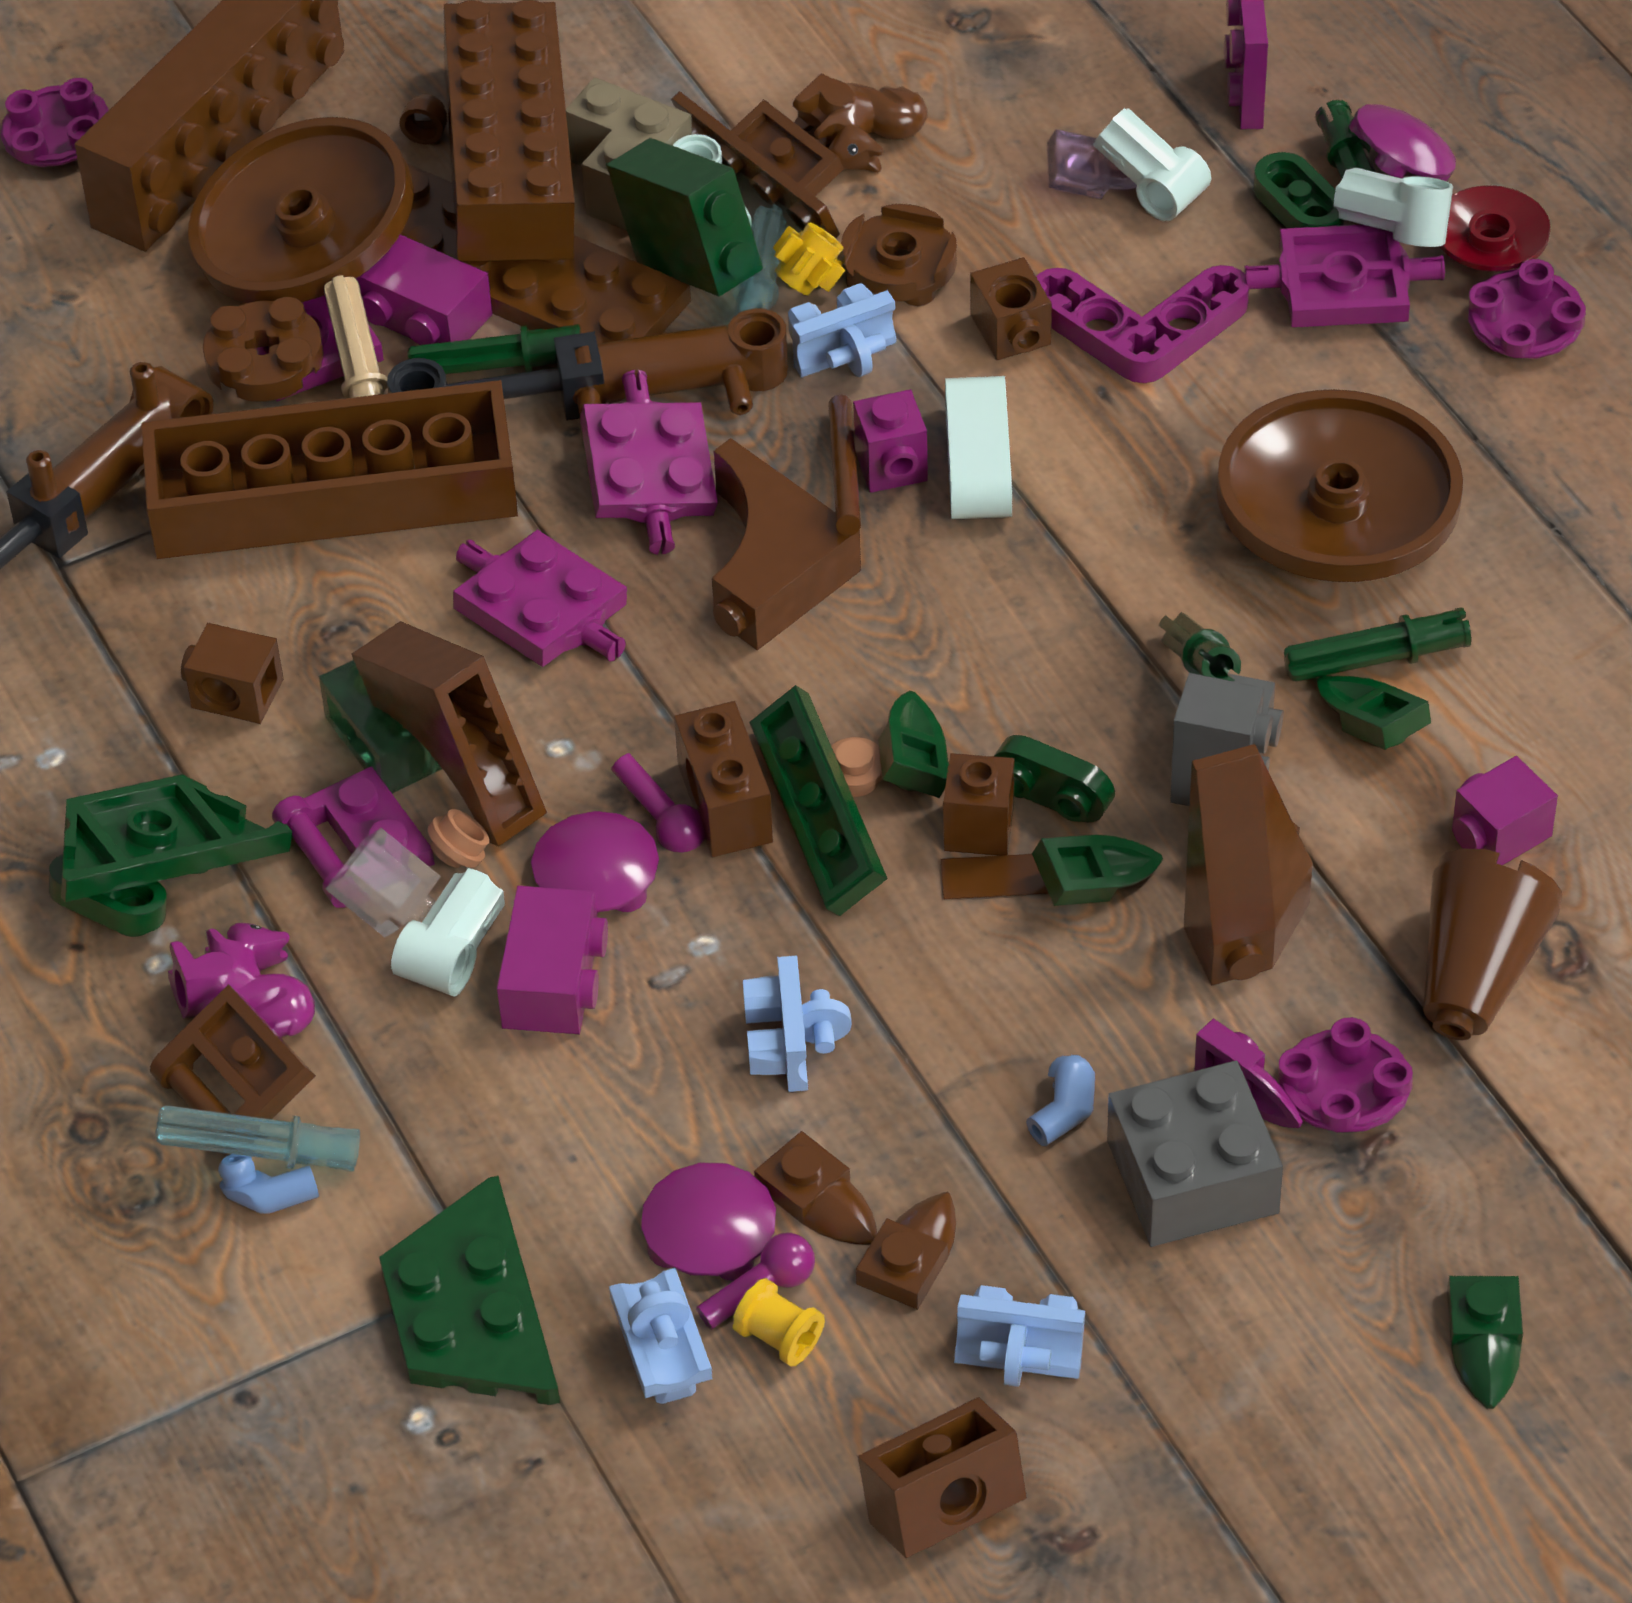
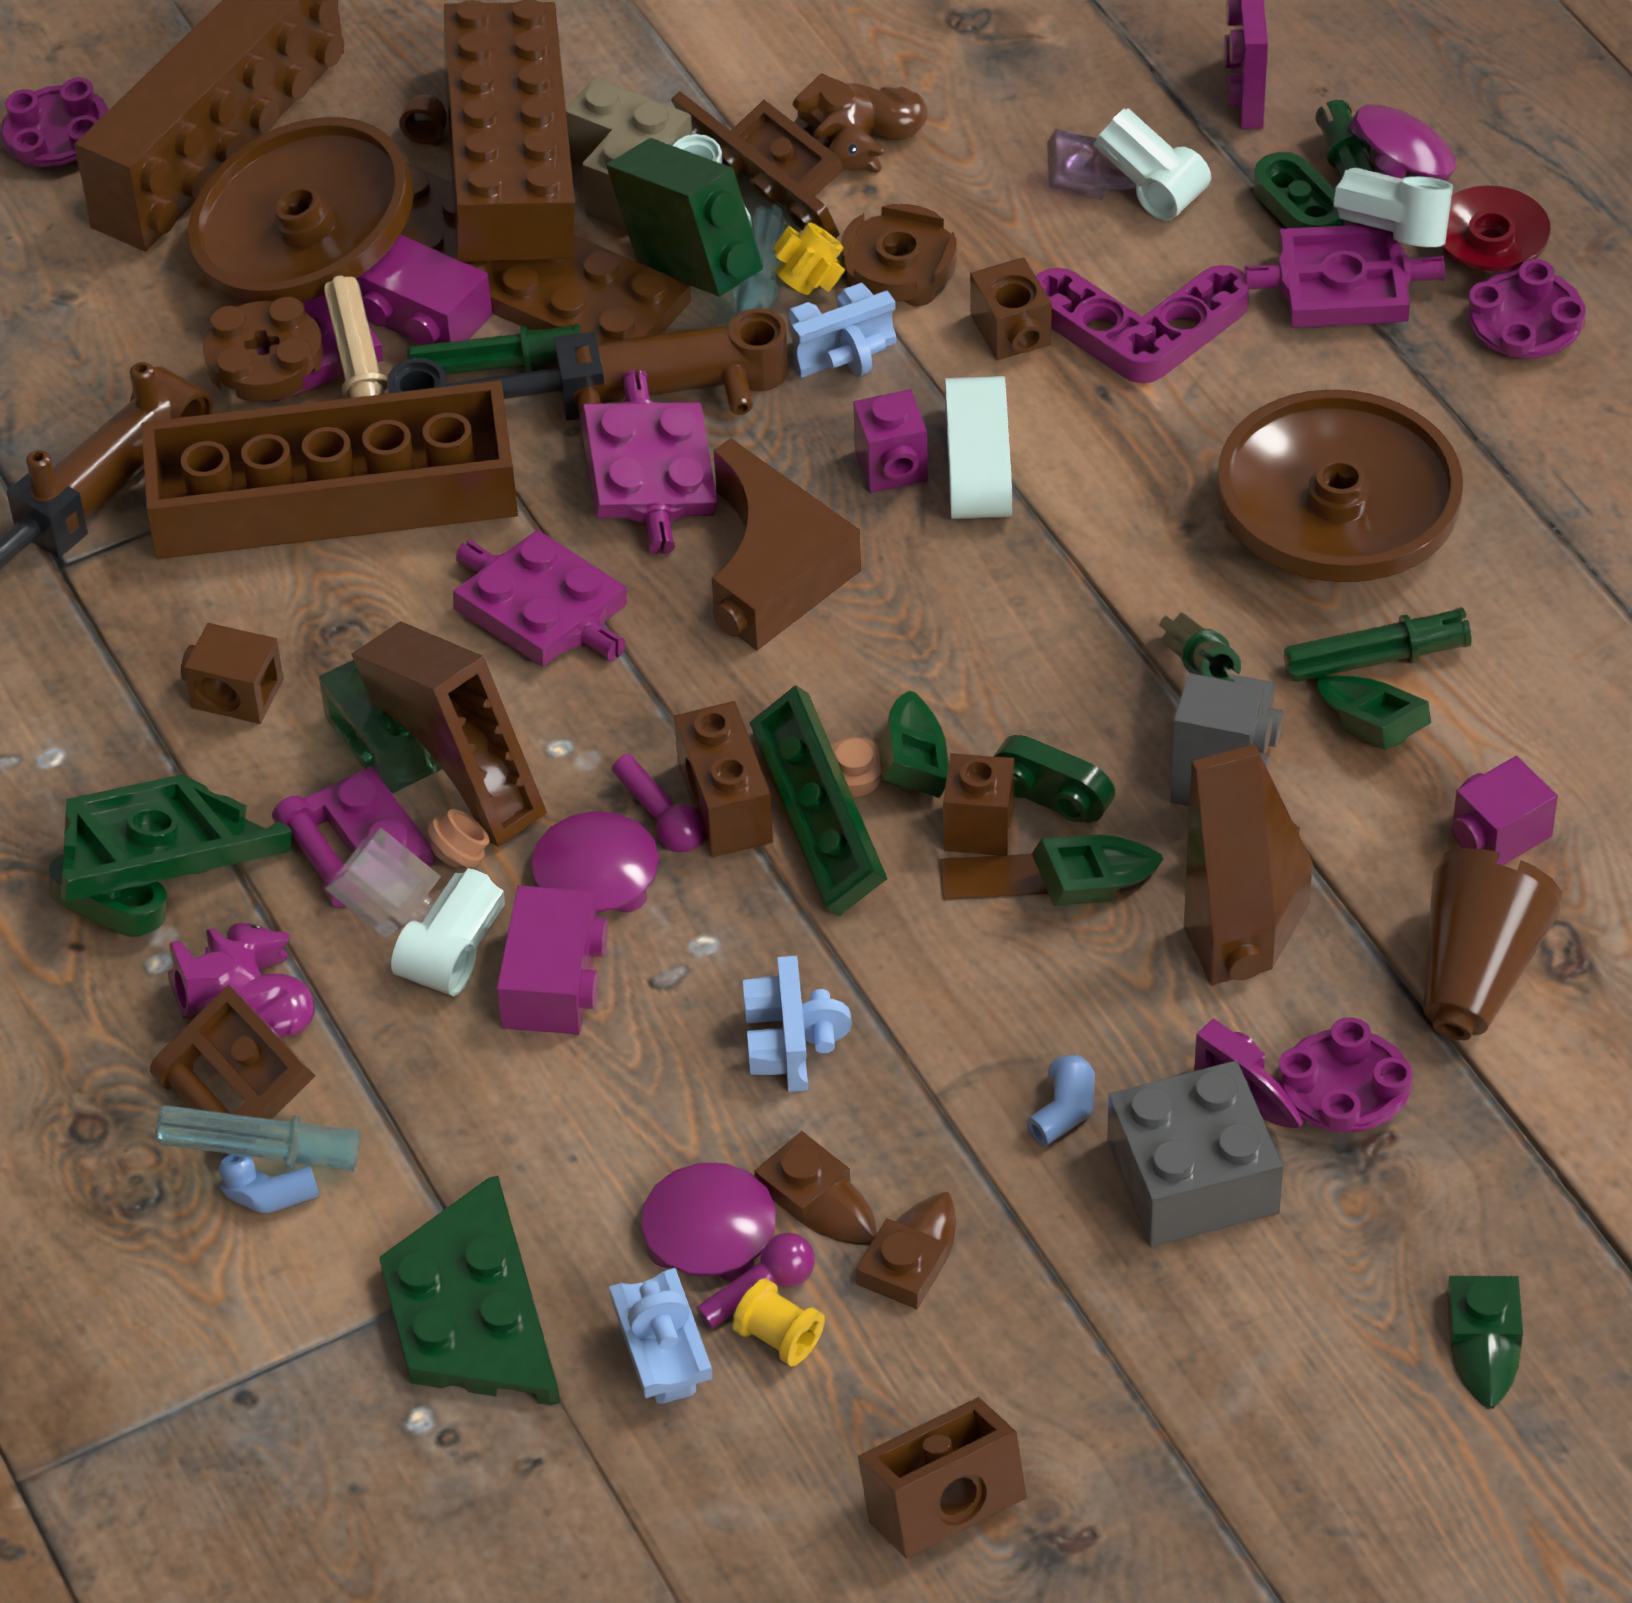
reddish brown bar [828,394,861,536] -> none
light blue hips [954,1285,1085,1387] -> none

